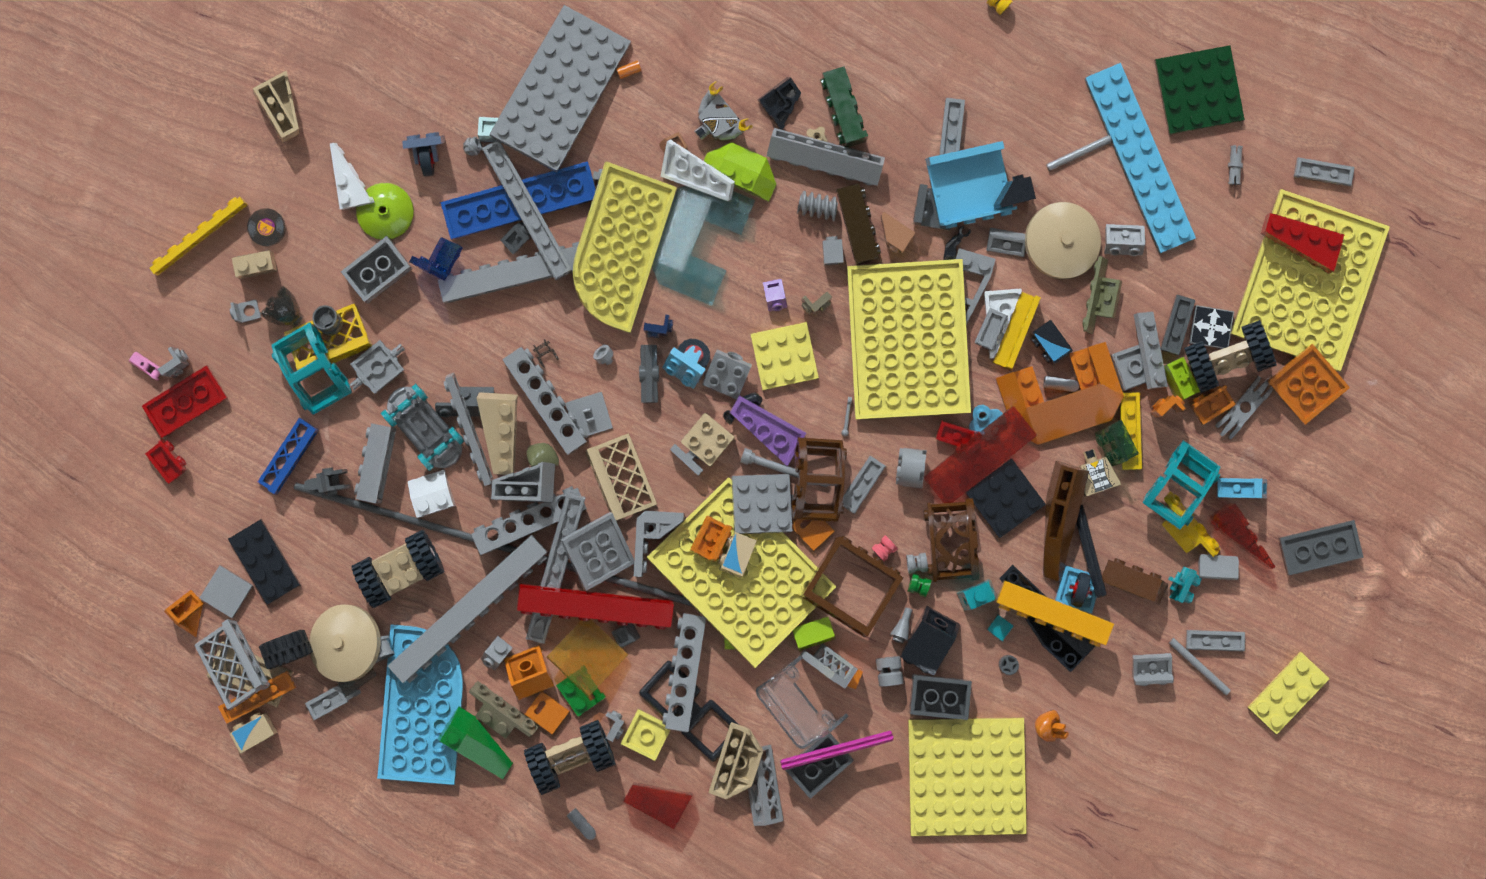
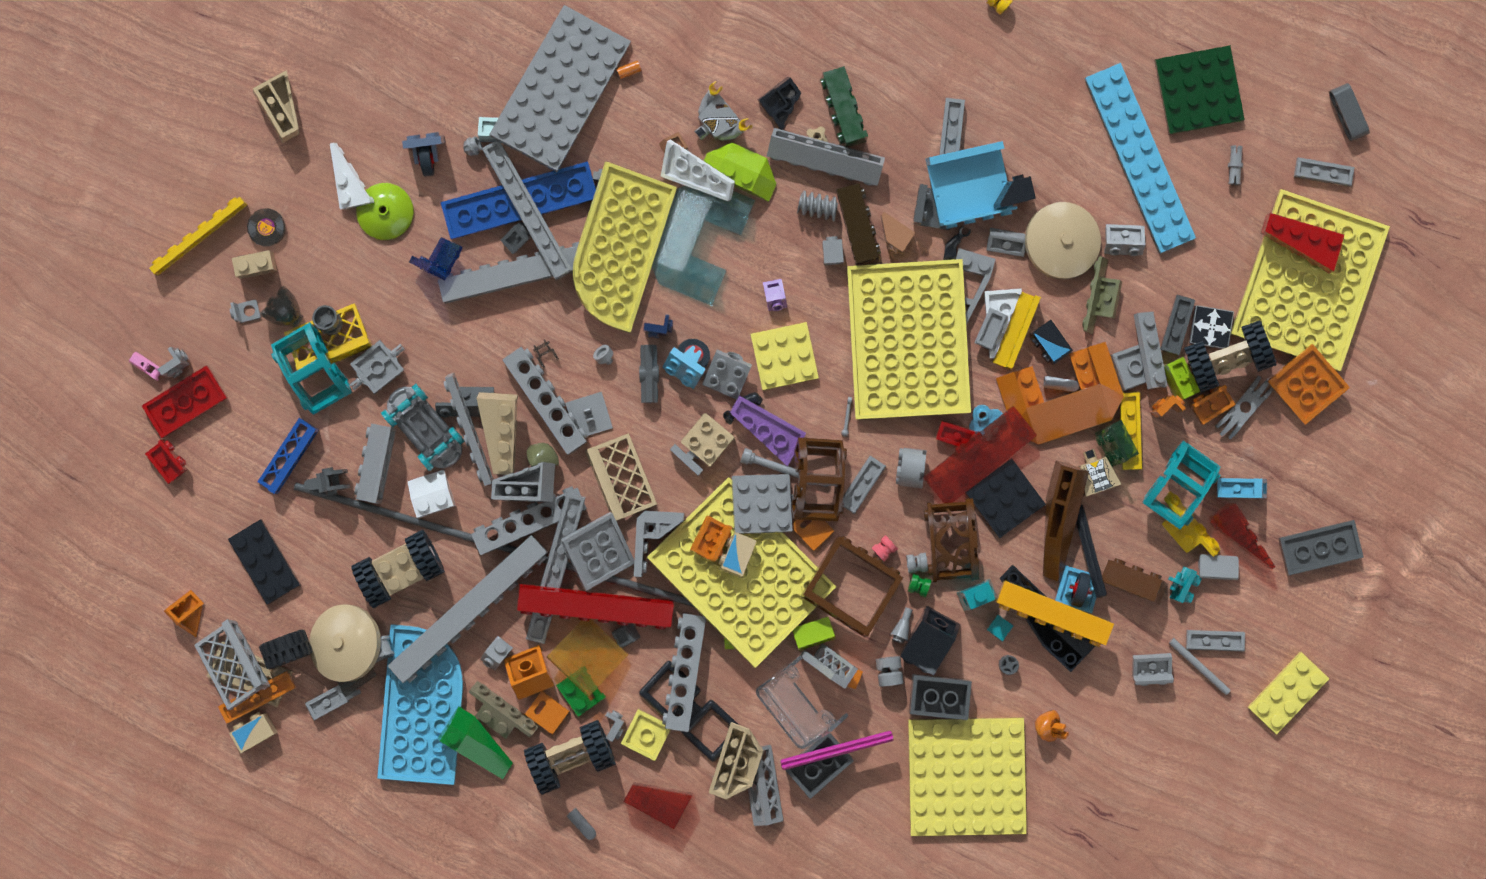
light grey tile [200,565,253,618] -> none
light grey brick [341,236,413,304] -> none
dark tan bracket [801,292,832,315] -> none
light grey bar [1046,135,1112,171] -> none
none -> dark grey beam [1329,83,1370,141]

